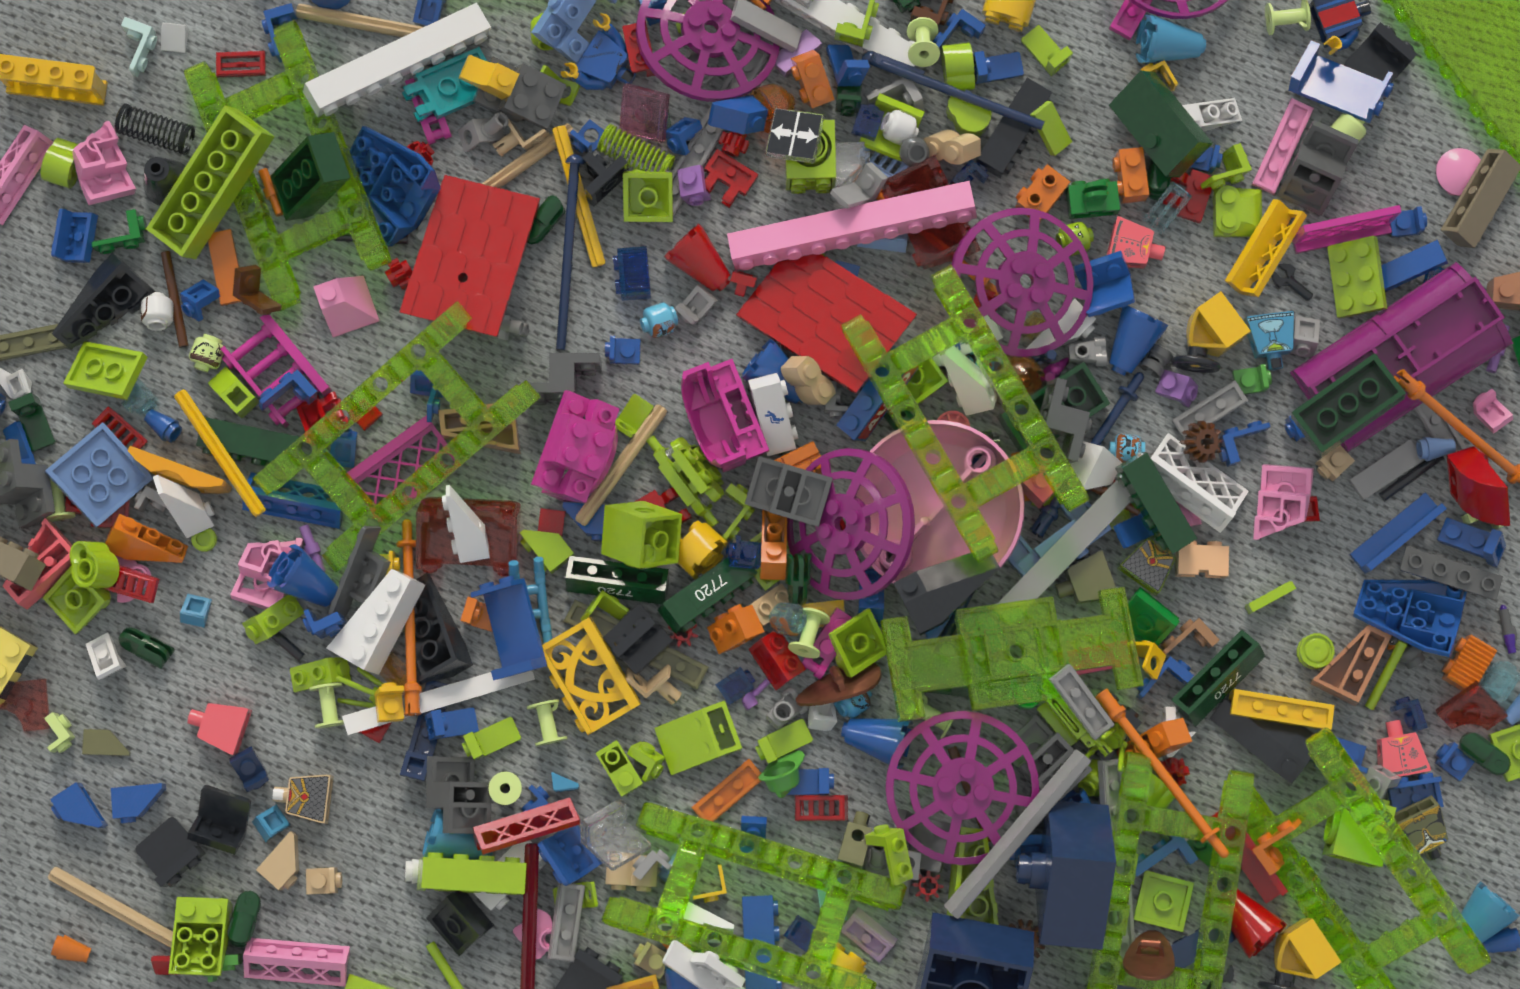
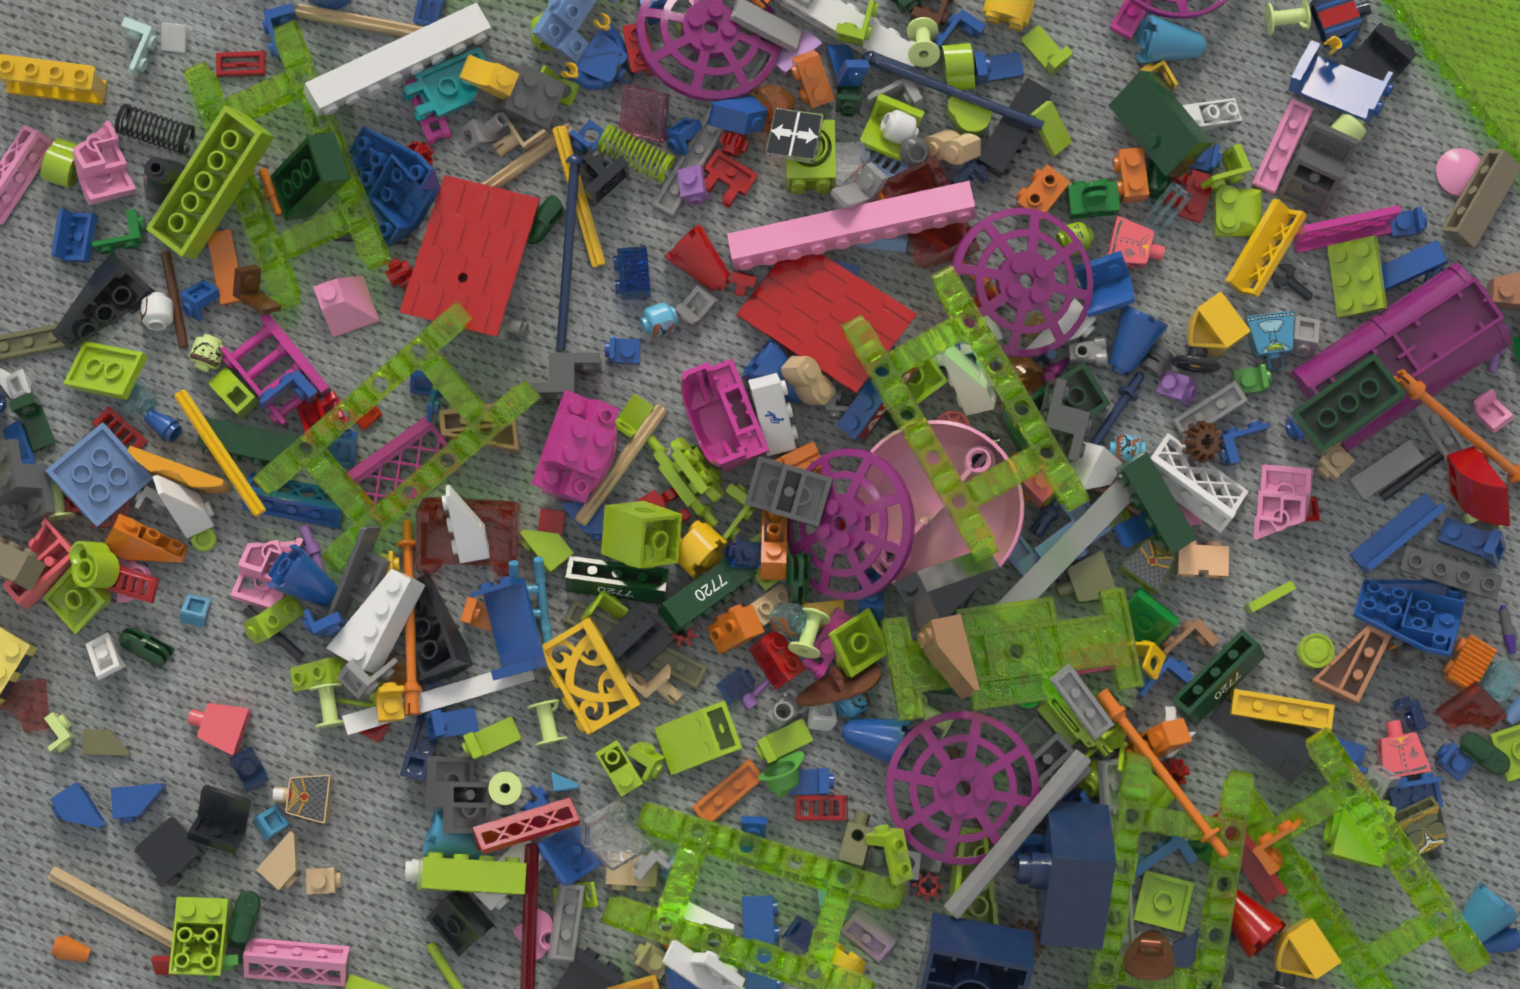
lime slope [623,169,673,222] -> none
yellow bracket [692,864,727,903] -> none
clear blue bracket [851,104,884,141] -> none
lime bar [1365,639,1408,710] -> none
medium blue cone [1416,437,1456,461] -> none
none -> light grey bracket [337,658,398,699]
none -> medium nougat slope [917,614,980,699]

